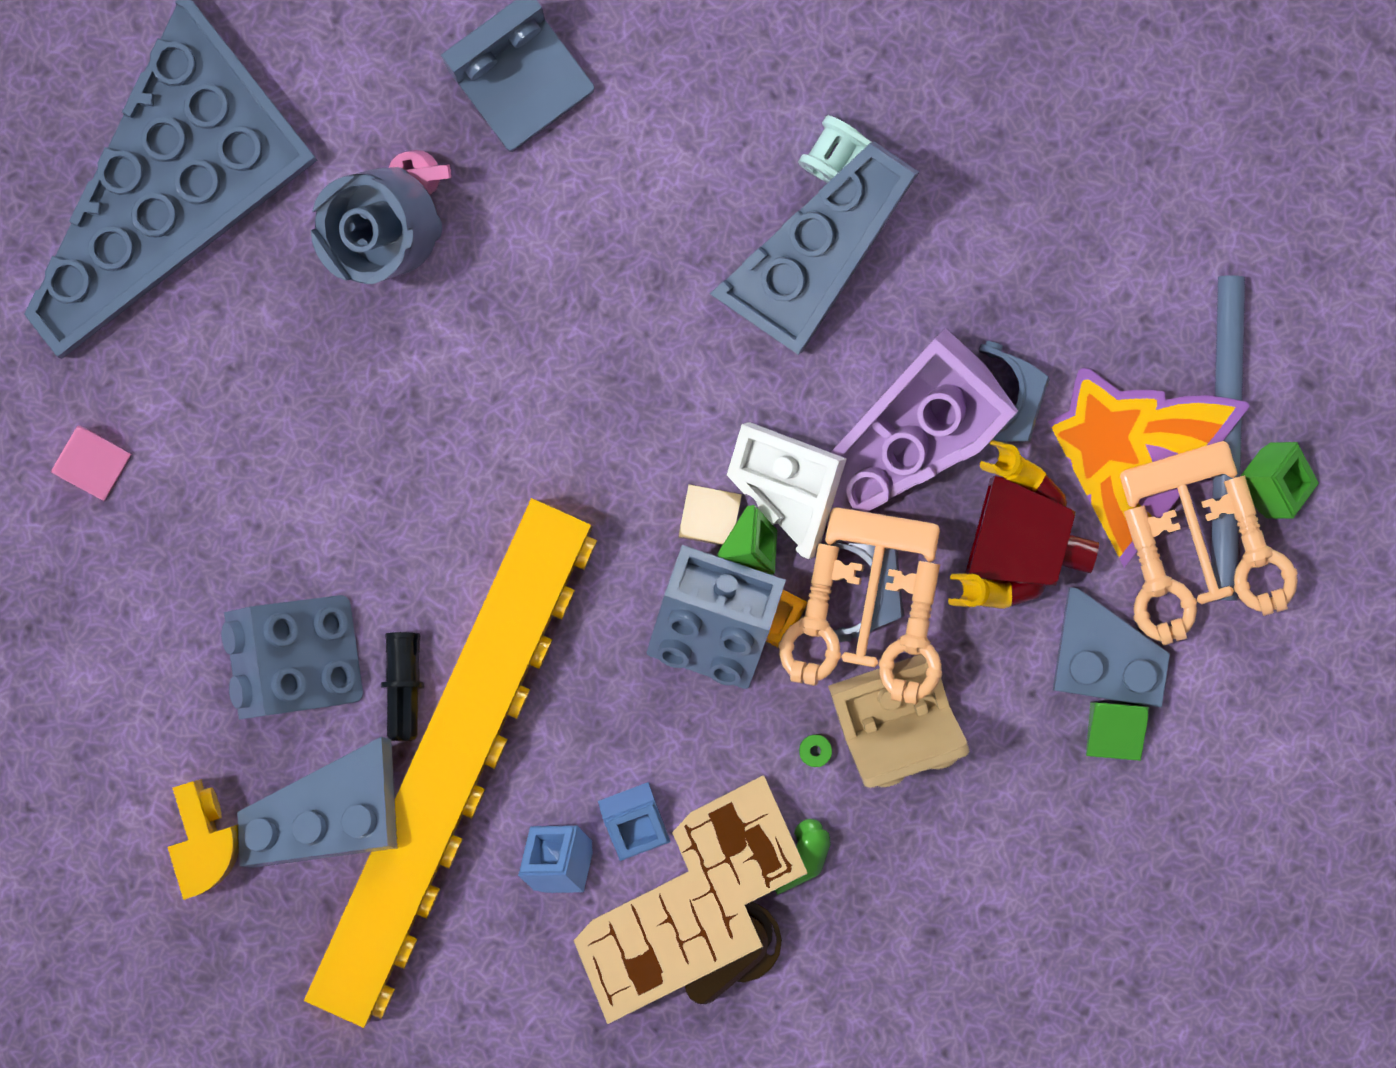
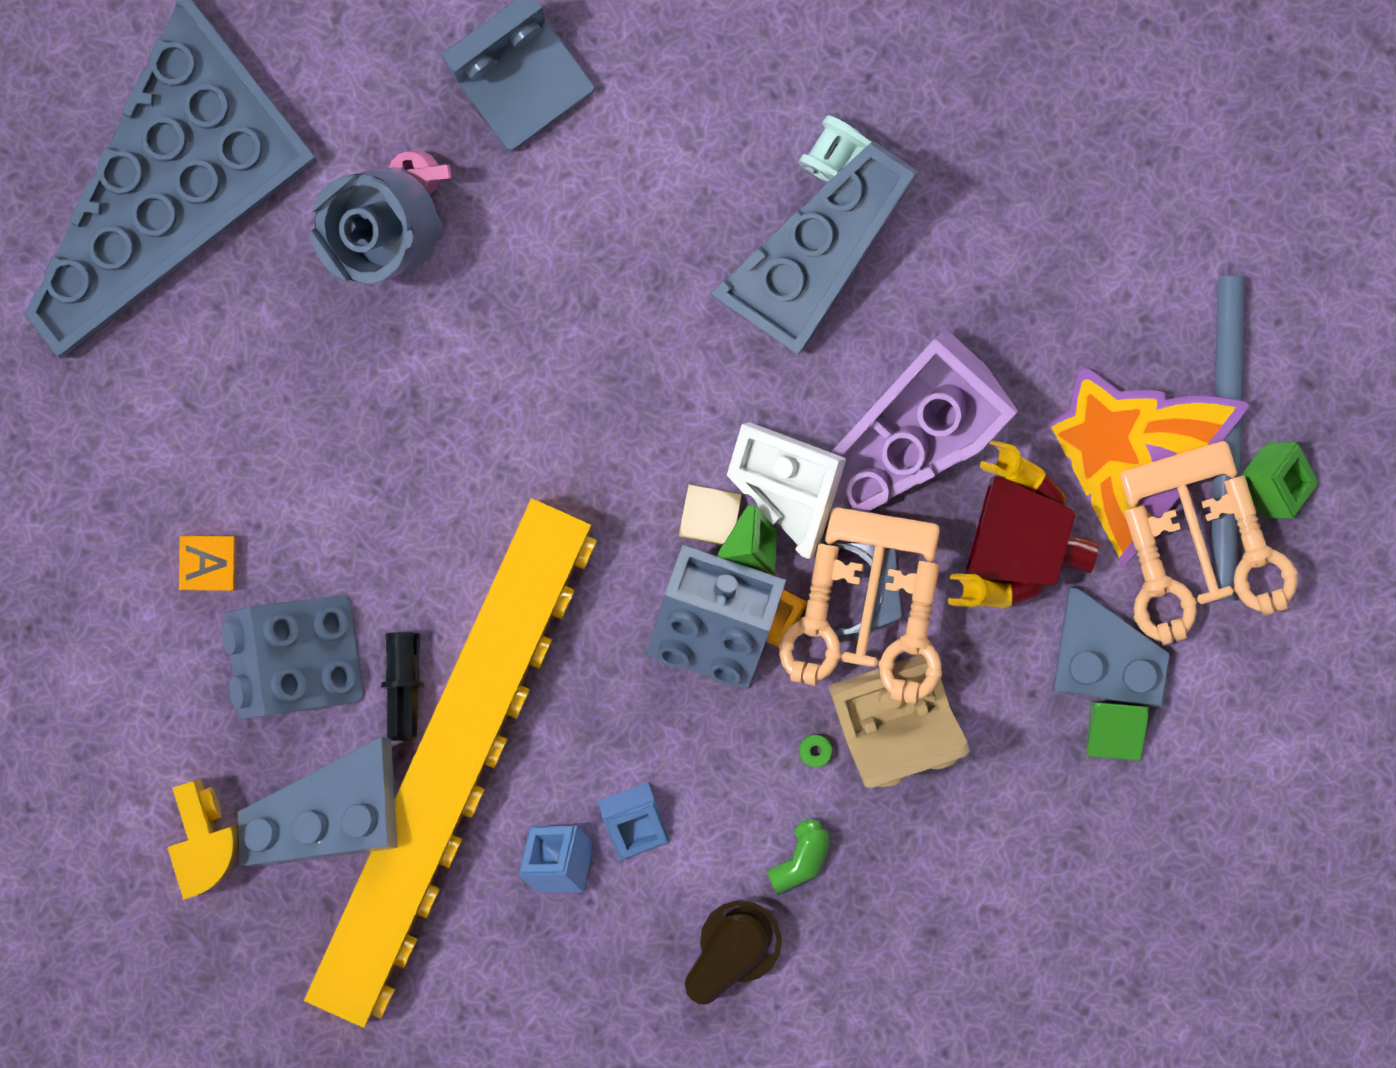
bright pink slope [51,426,132,501] -> none
tan sticker [573,775,808,1024] -> none
sand blue helmet [979,341,1050,445] -> none
none -> light orange tile [179,536,236,591]

